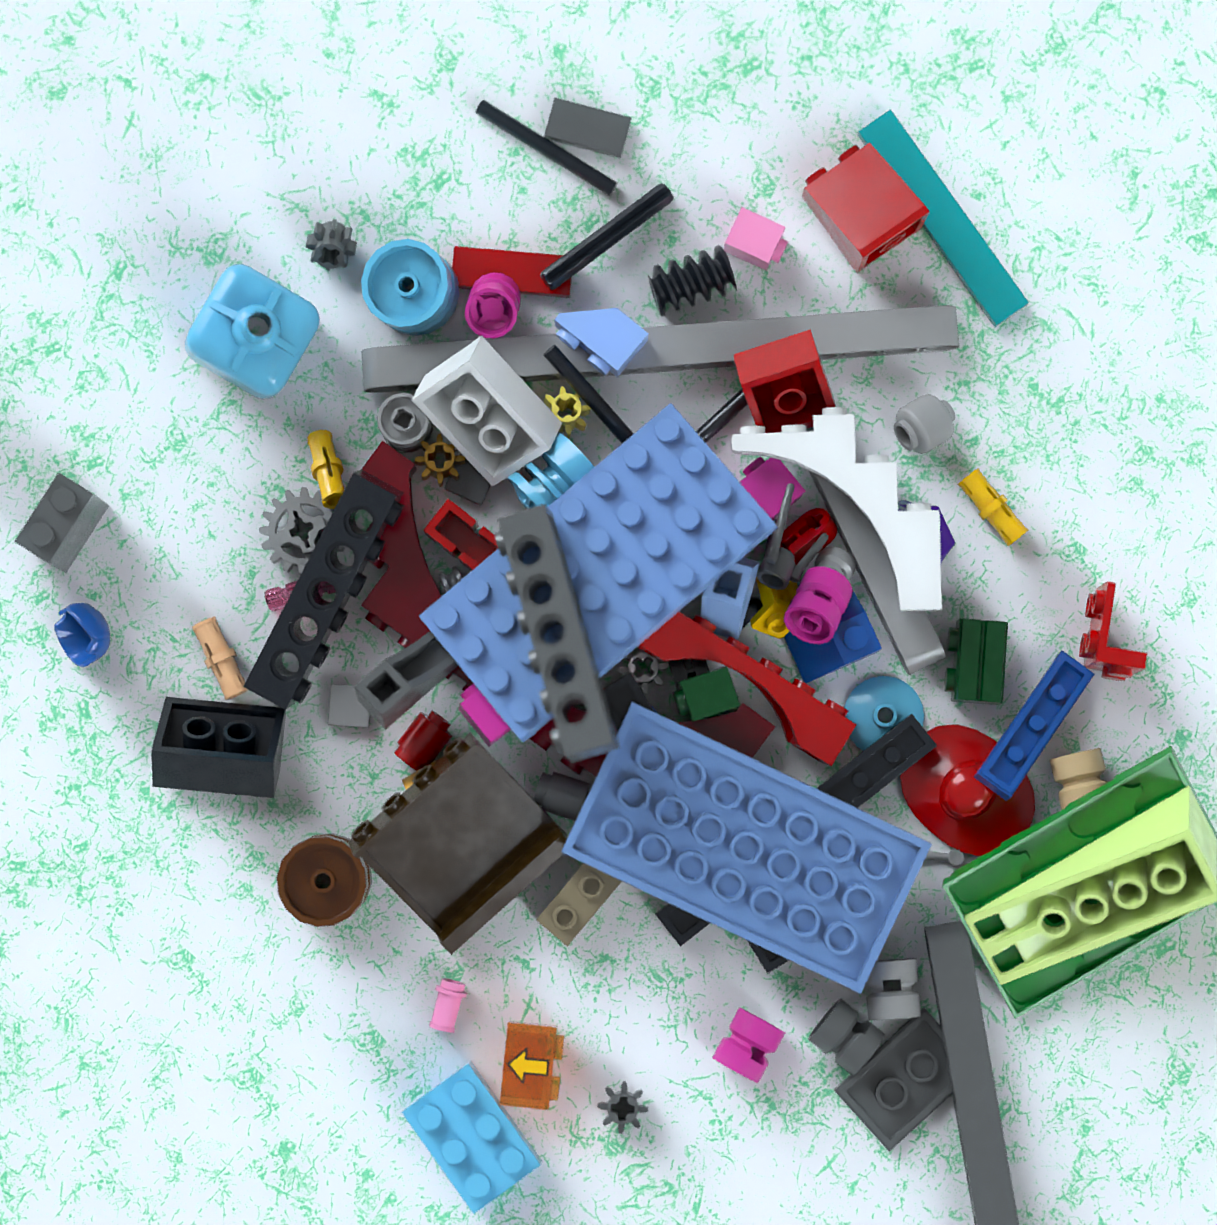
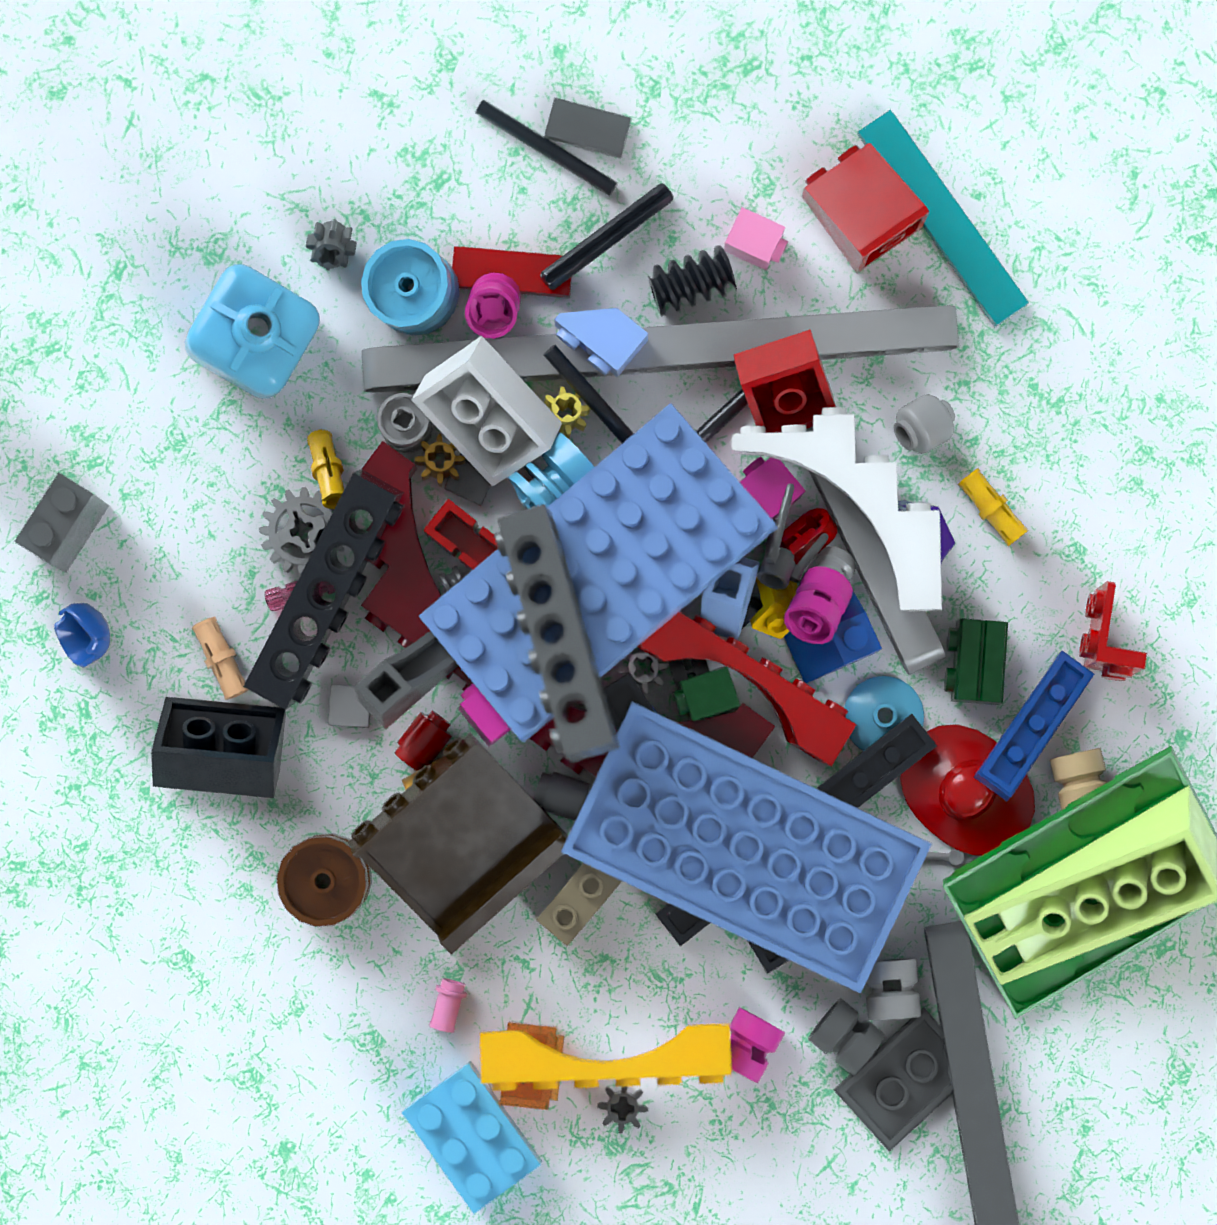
none -> yellow arch [480,1023,732,1091]

